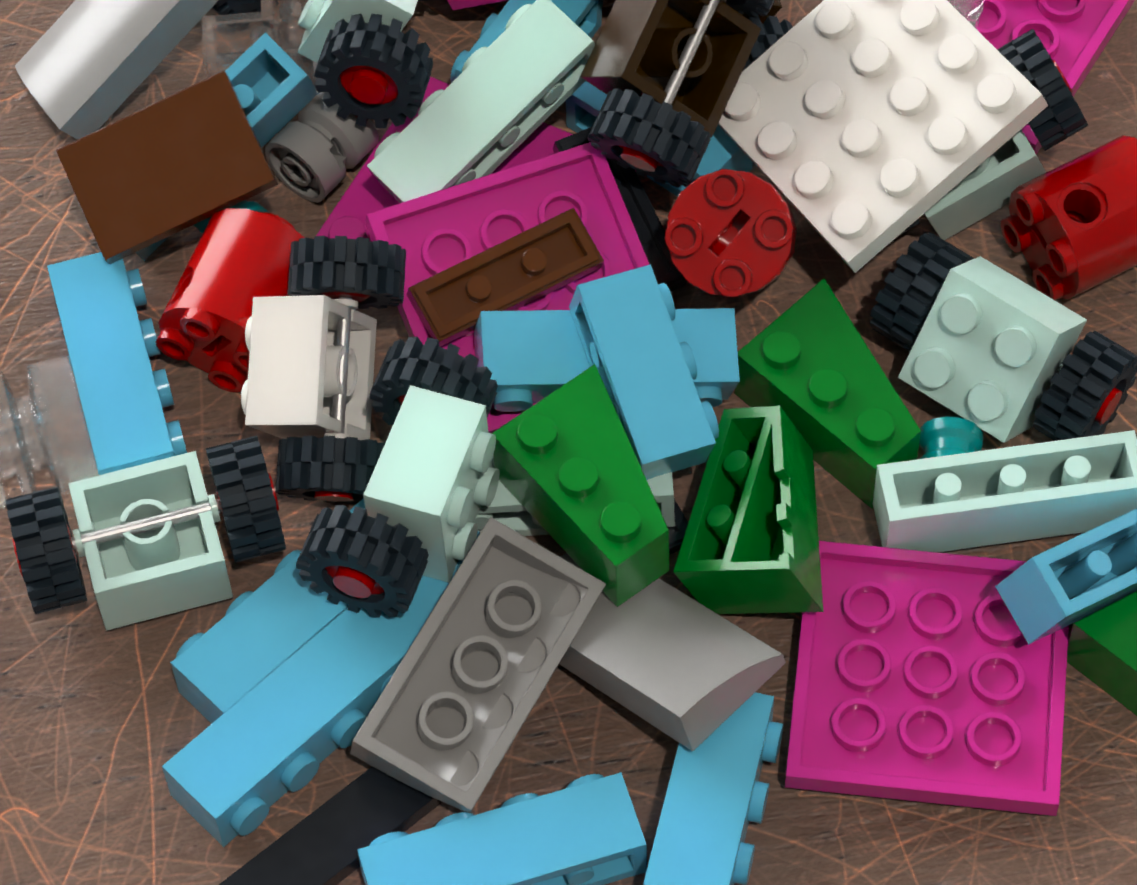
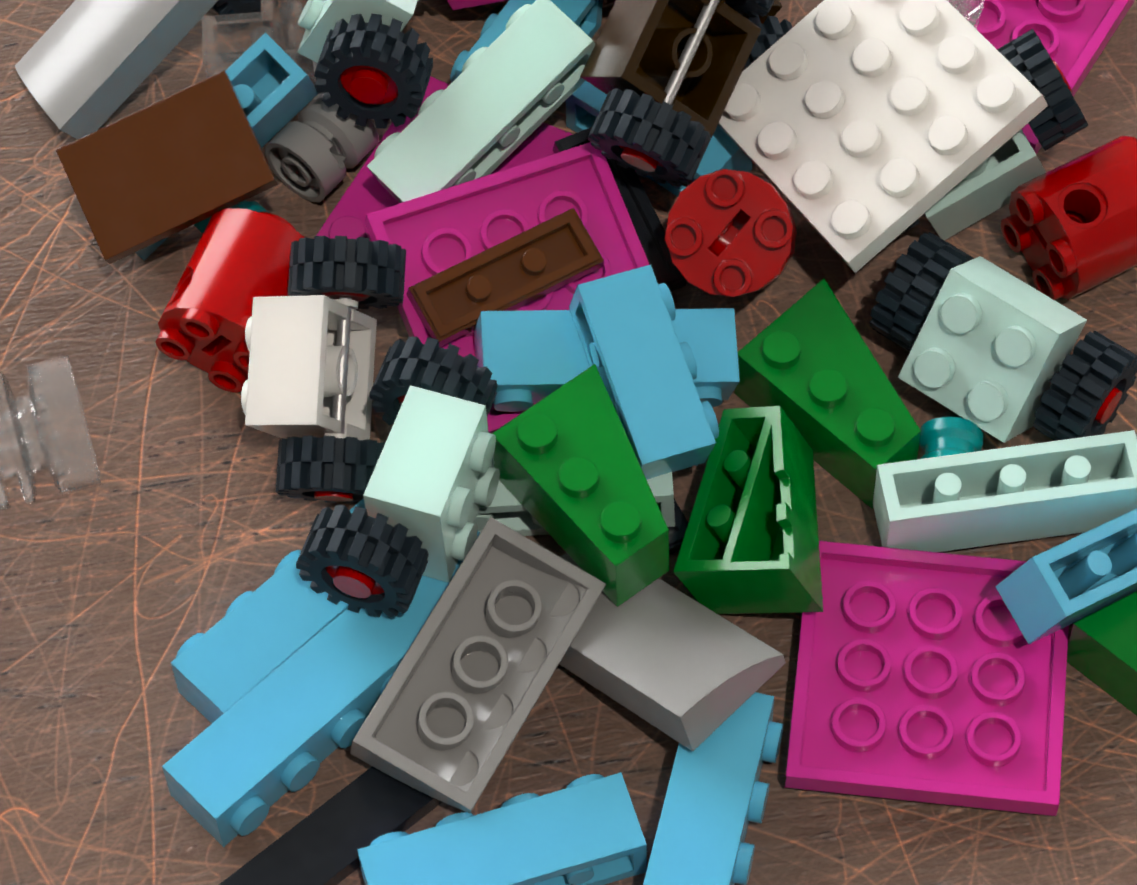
brick [6,436,286,631] -> none
medium azure brick [47,252,187,475] -> none

